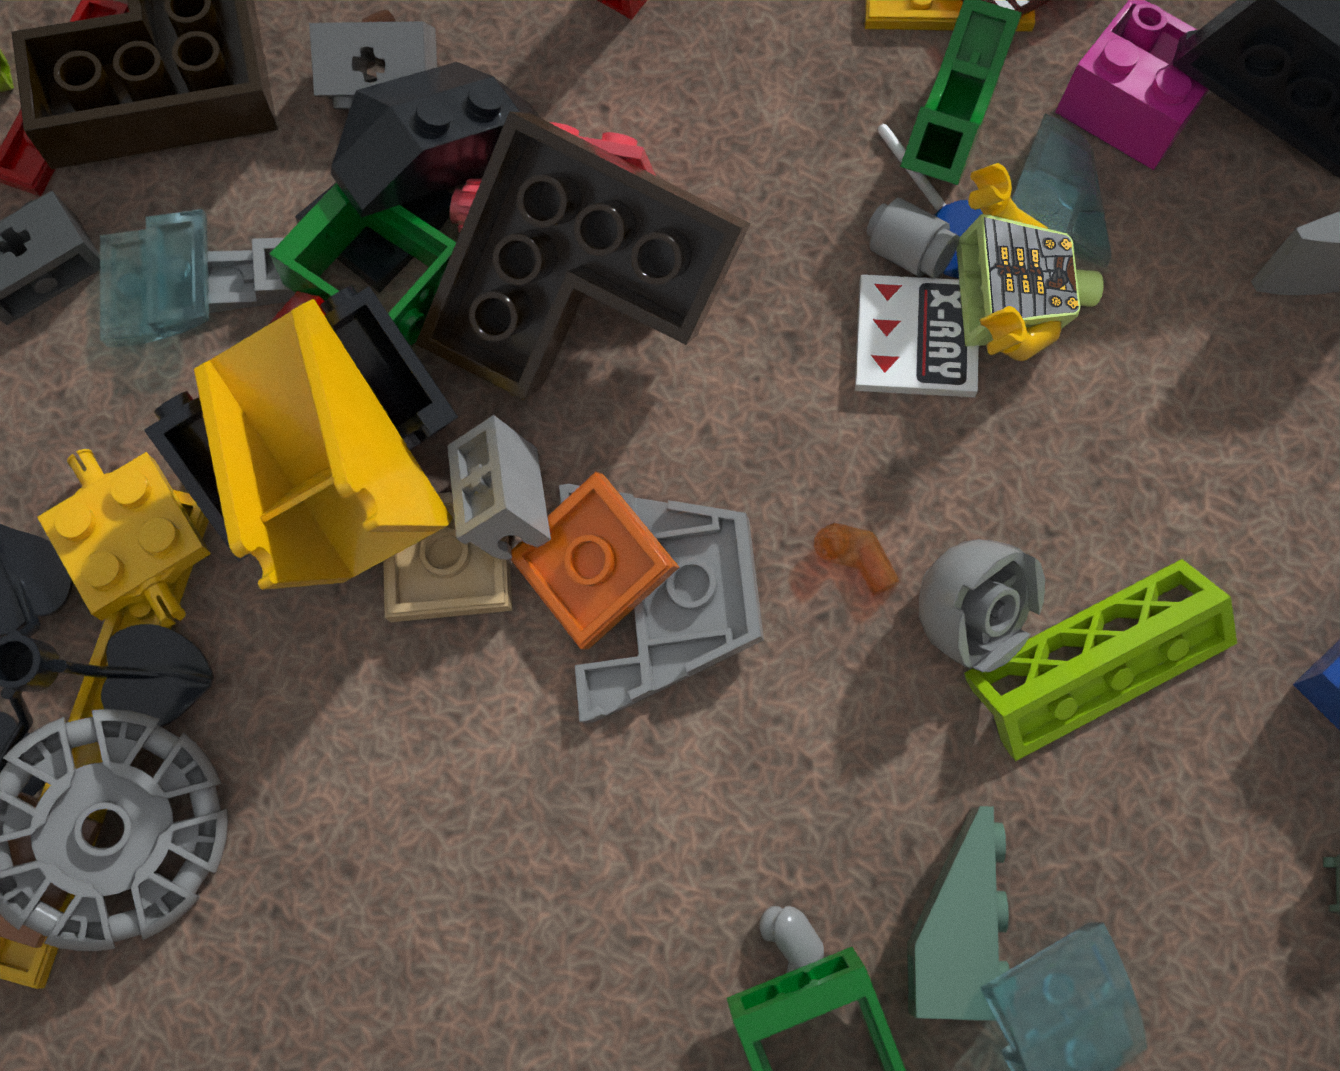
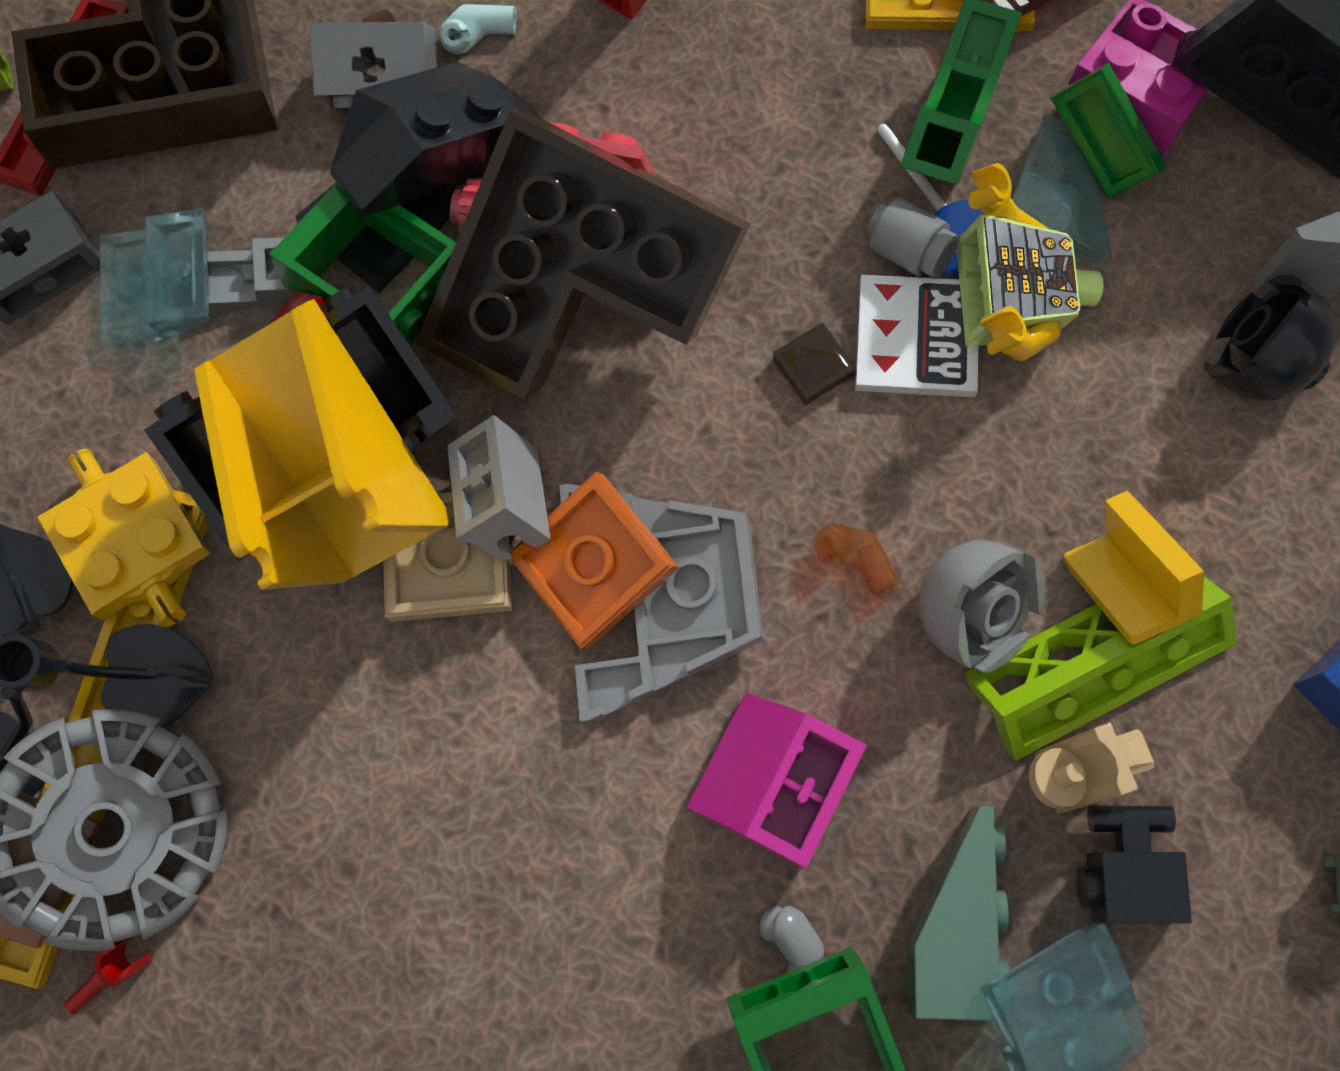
none -> red hand [64,937,151,1014]
none -> light aqua arm [439,4,517,55]
none -> dark pink slope [686,693,867,870]
none -> dark brown tile [773,322,856,406]
none -> tan hips [1028,723,1154,814]
none -> green tile [1051,62,1166,199]
none -> yellow panel [1064,490,1204,644]
none -> black brick [1077,805,1192,923]
none -> black cylinder [1205,274,1338,401]

